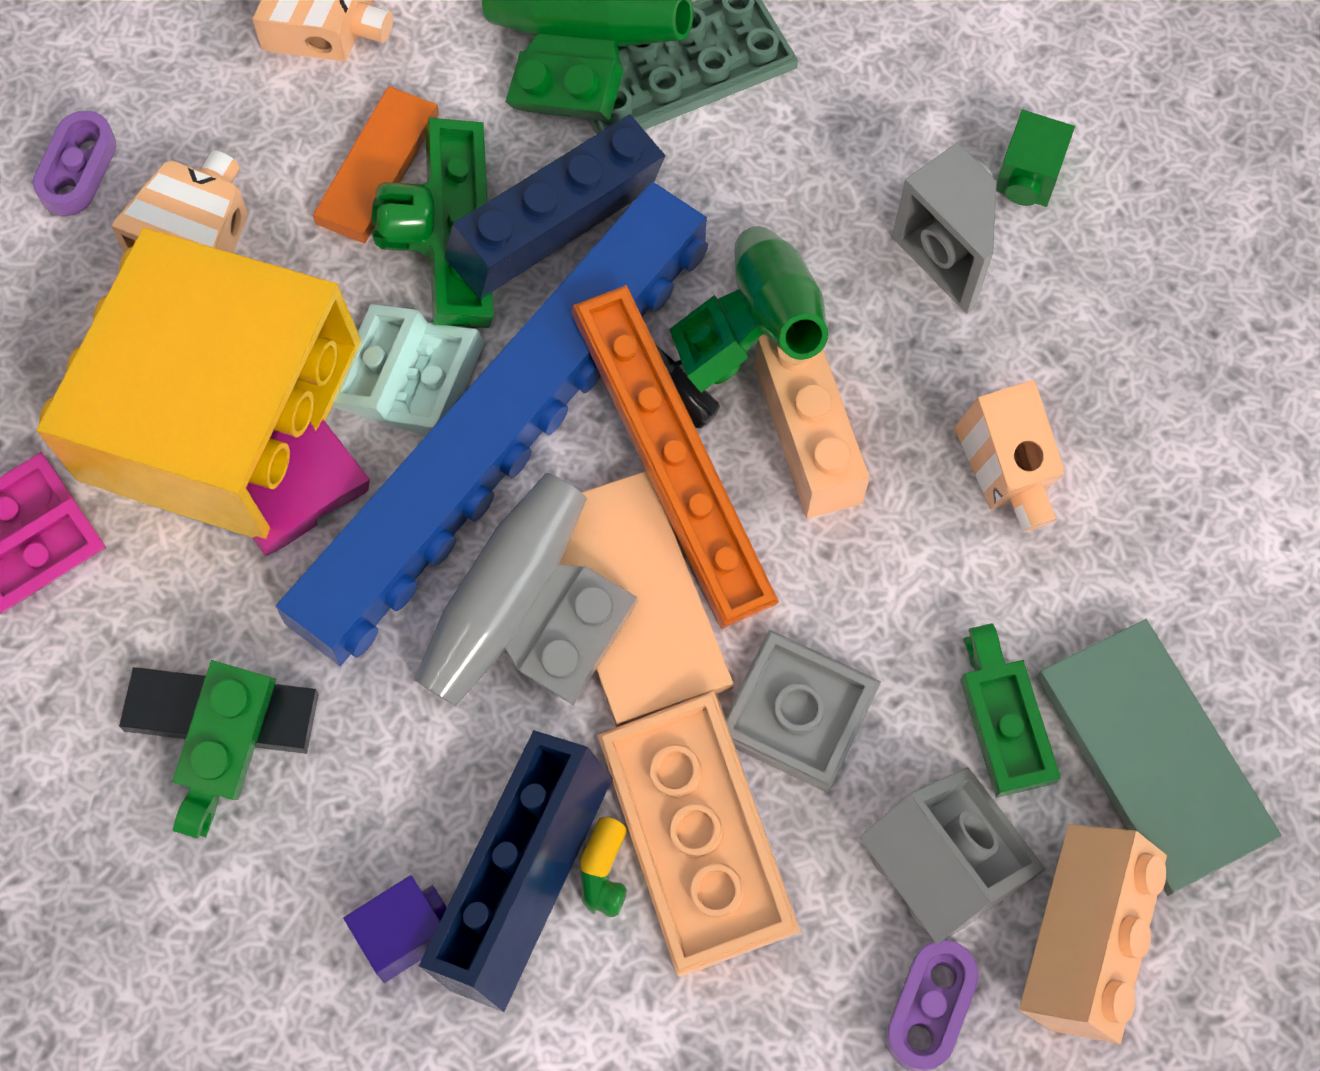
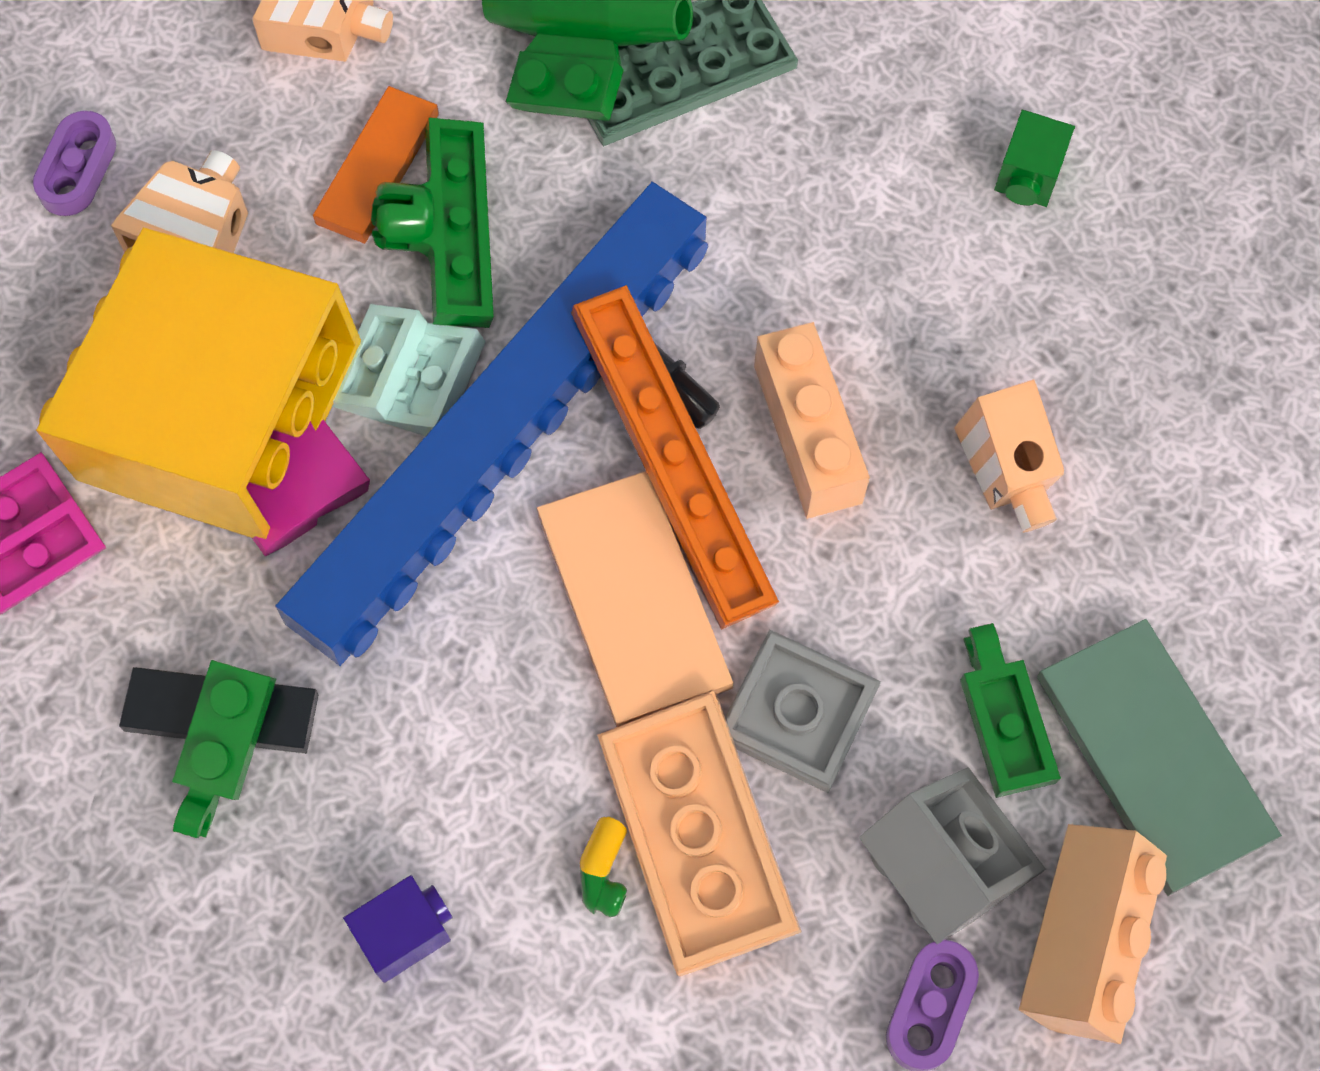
light grey plate [414,473,638,706] -> none
dark blue brick [419,730,613,1012] -> none
dark blue brick [445,114,666,300] -> none
green plate [669,226,828,393] -> none
light grey slope [892,142,997,314] -> none

